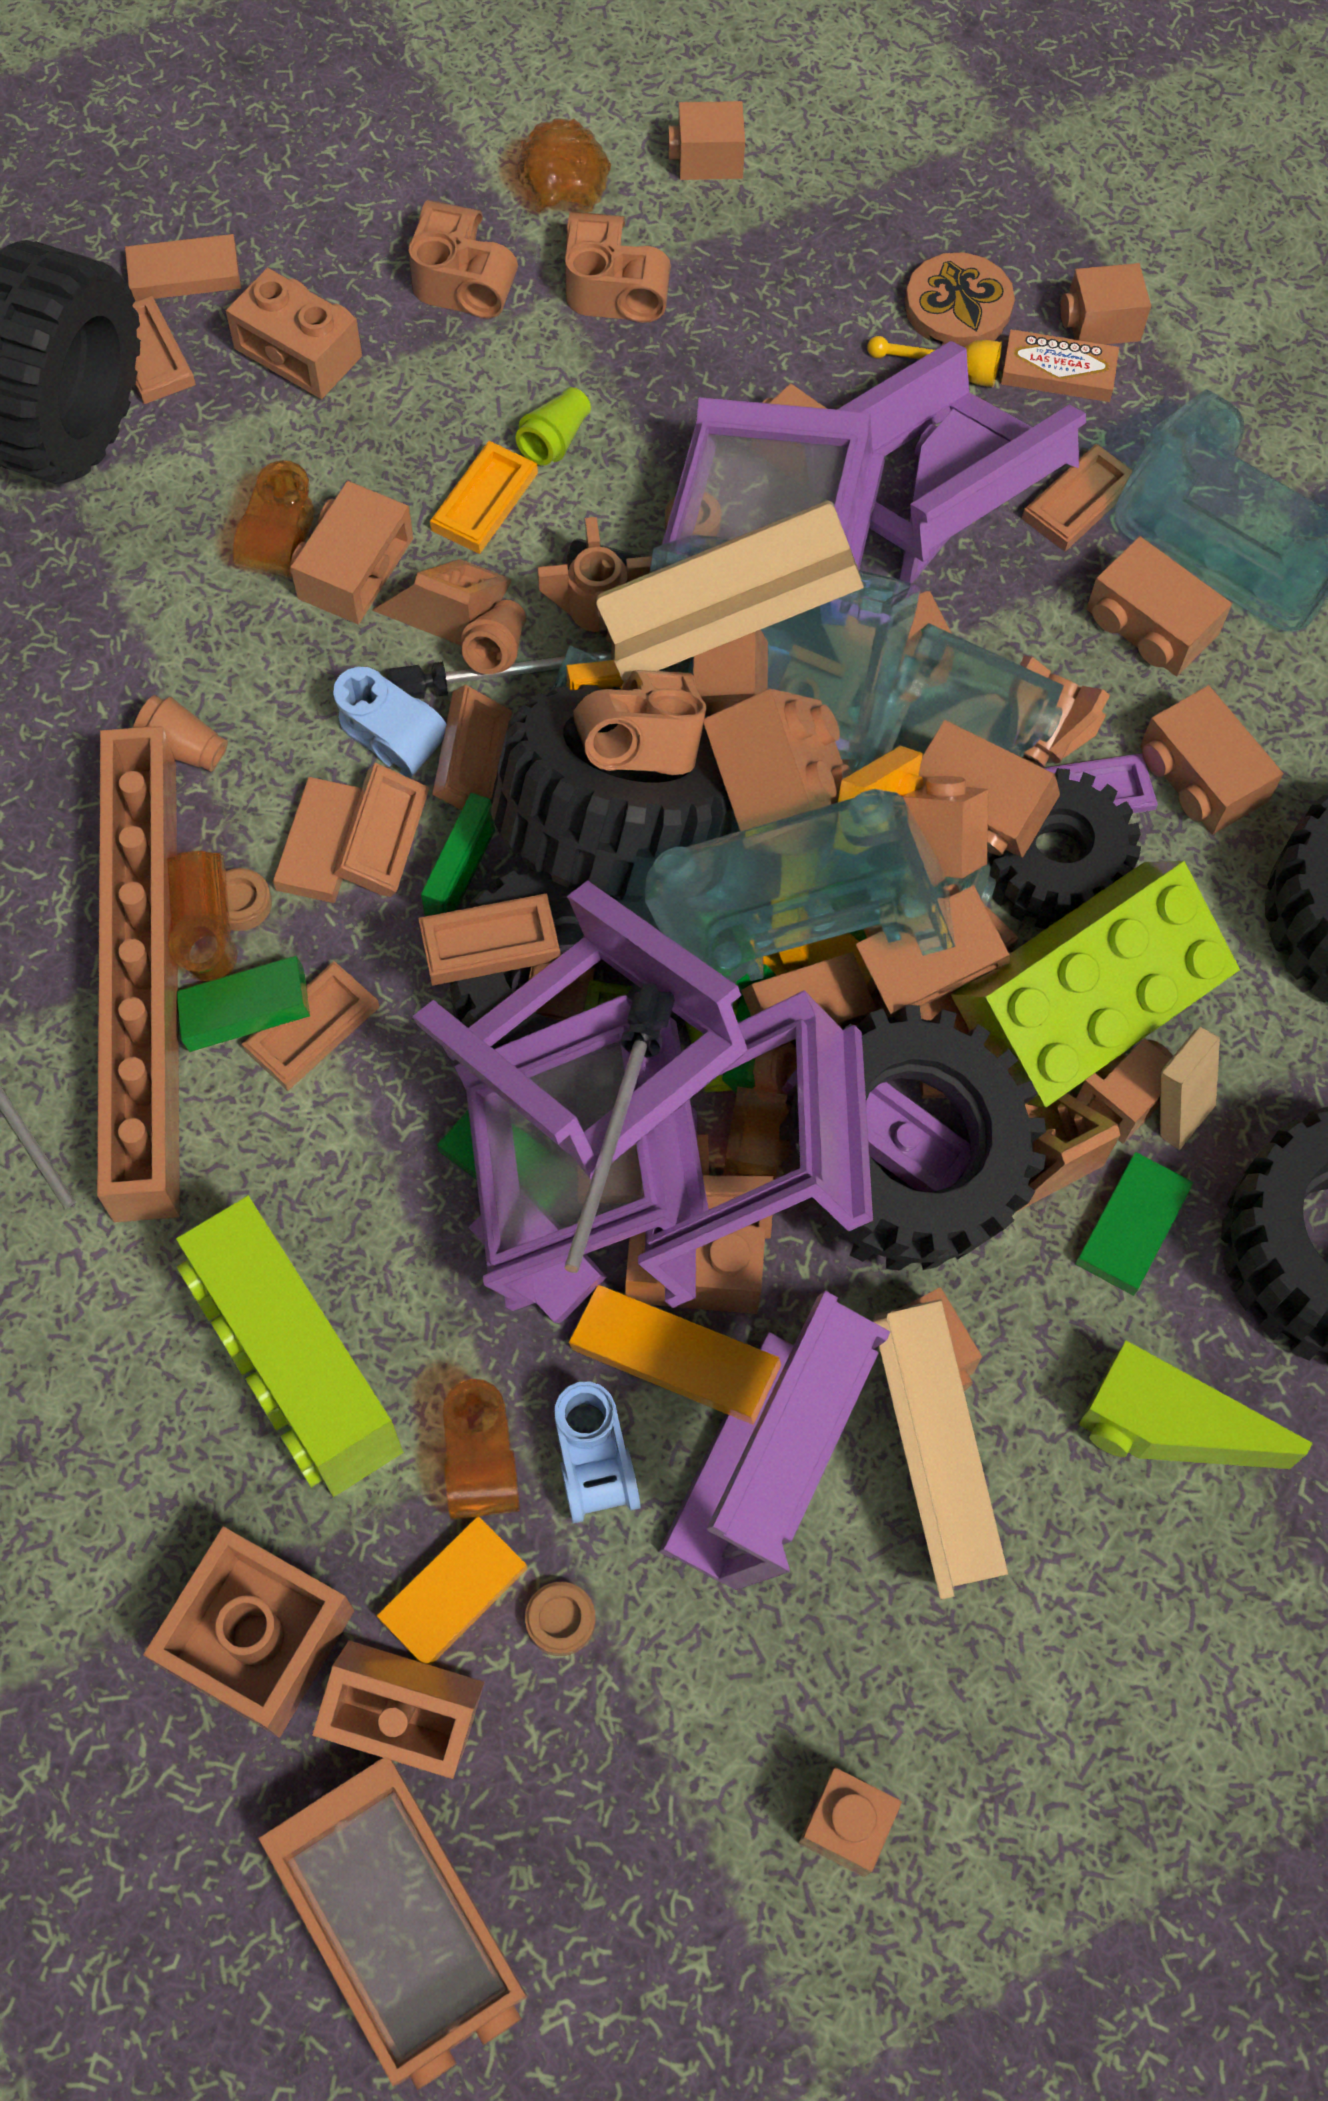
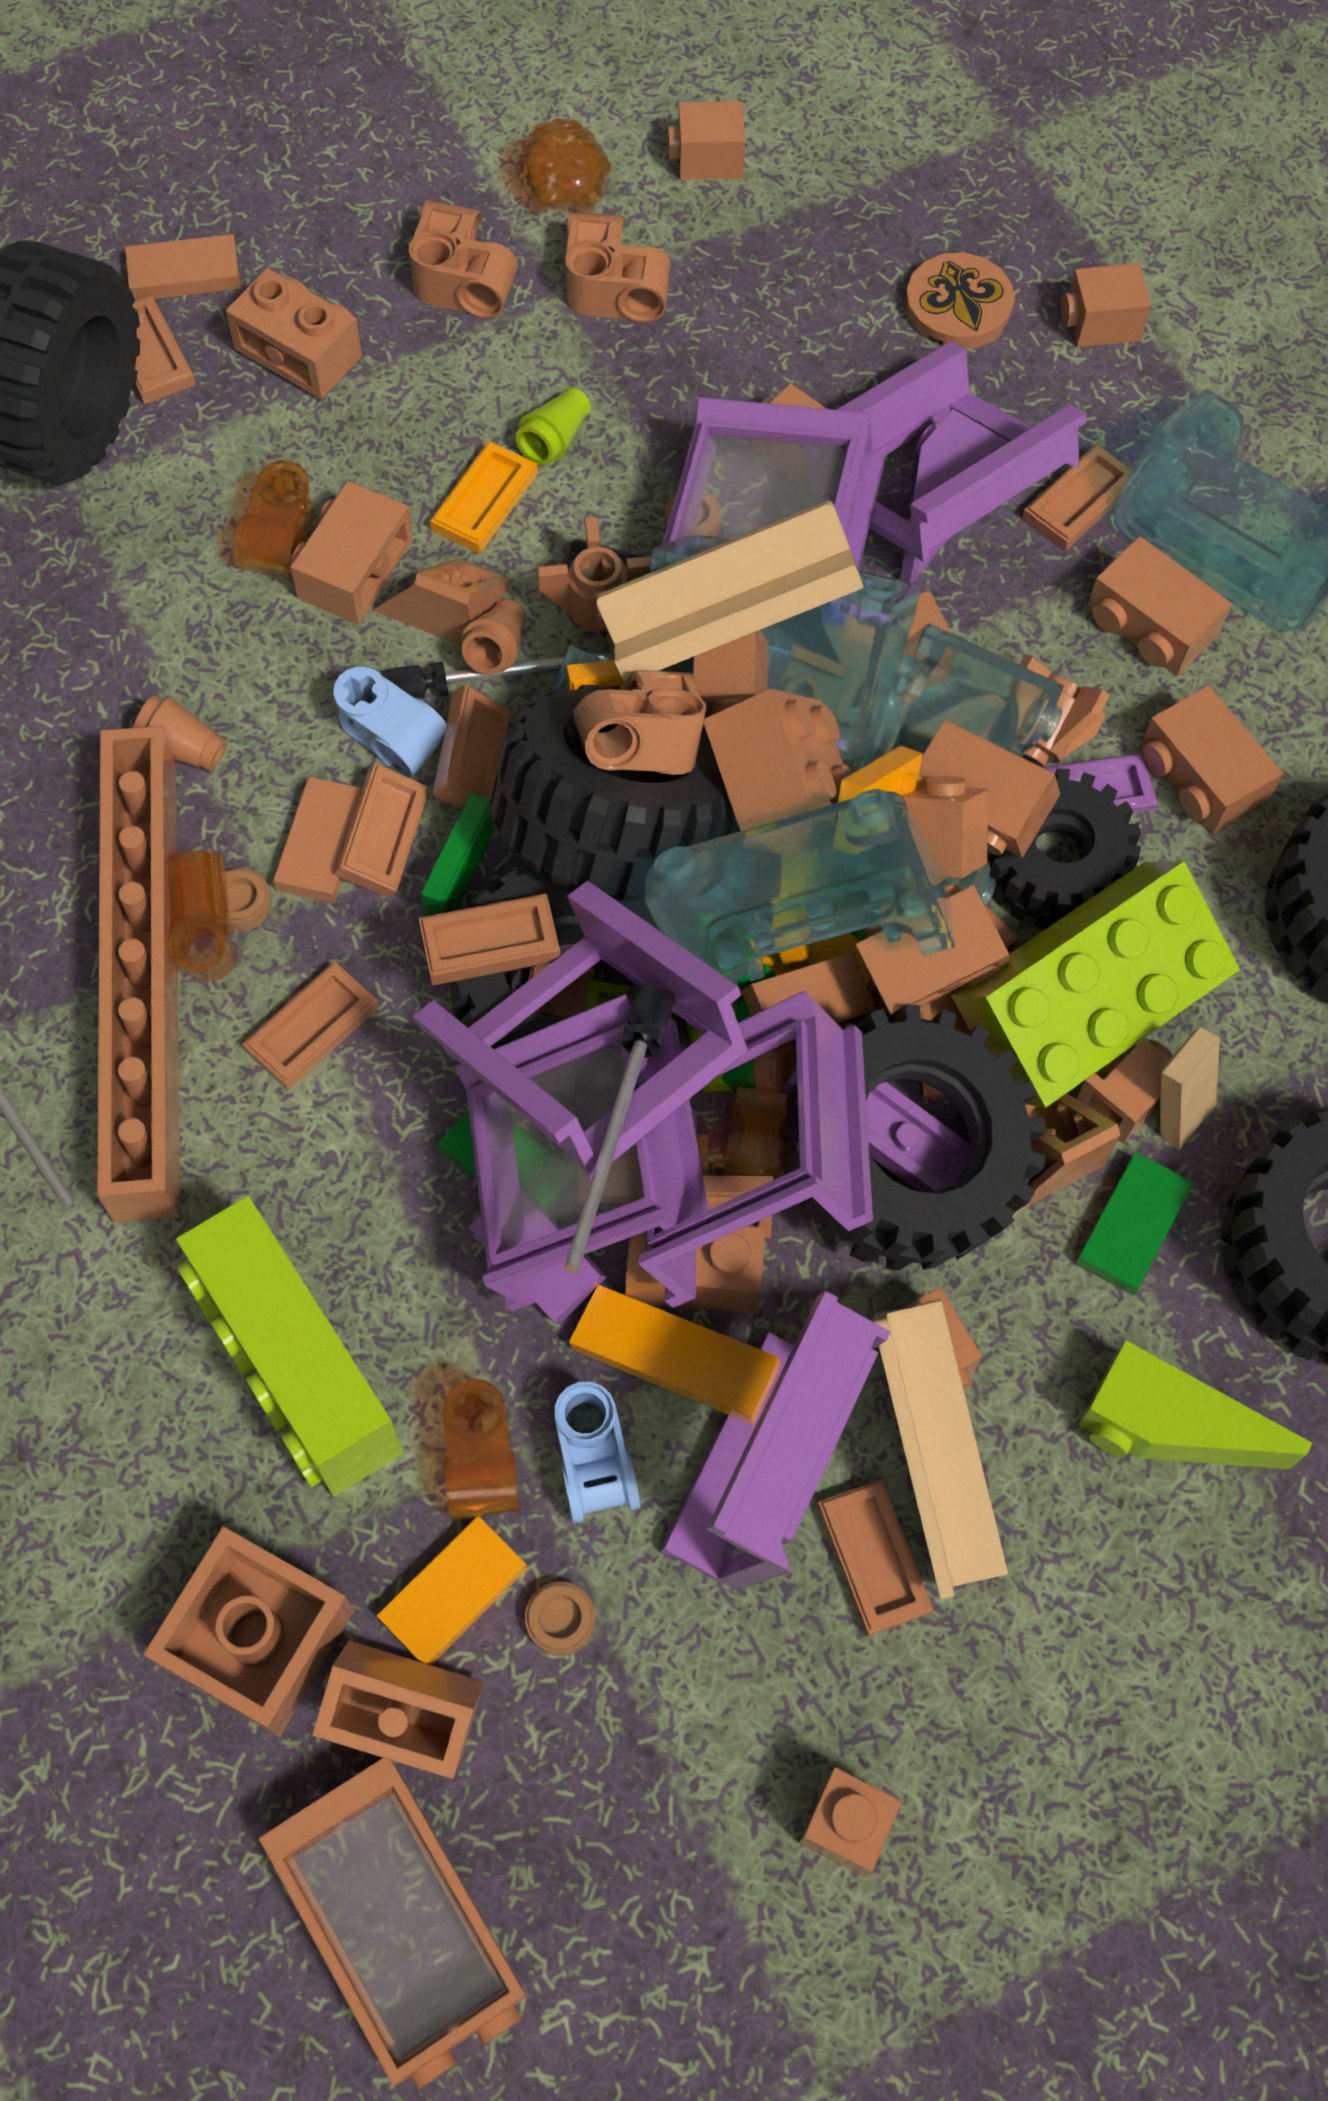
green tile [177,955,310,1052] -> none
yellow hinge [867,336,1002,387] -> none
tile [1001,329,1119,402] -> none
none -> nougat tile [817,1479,934,1637]

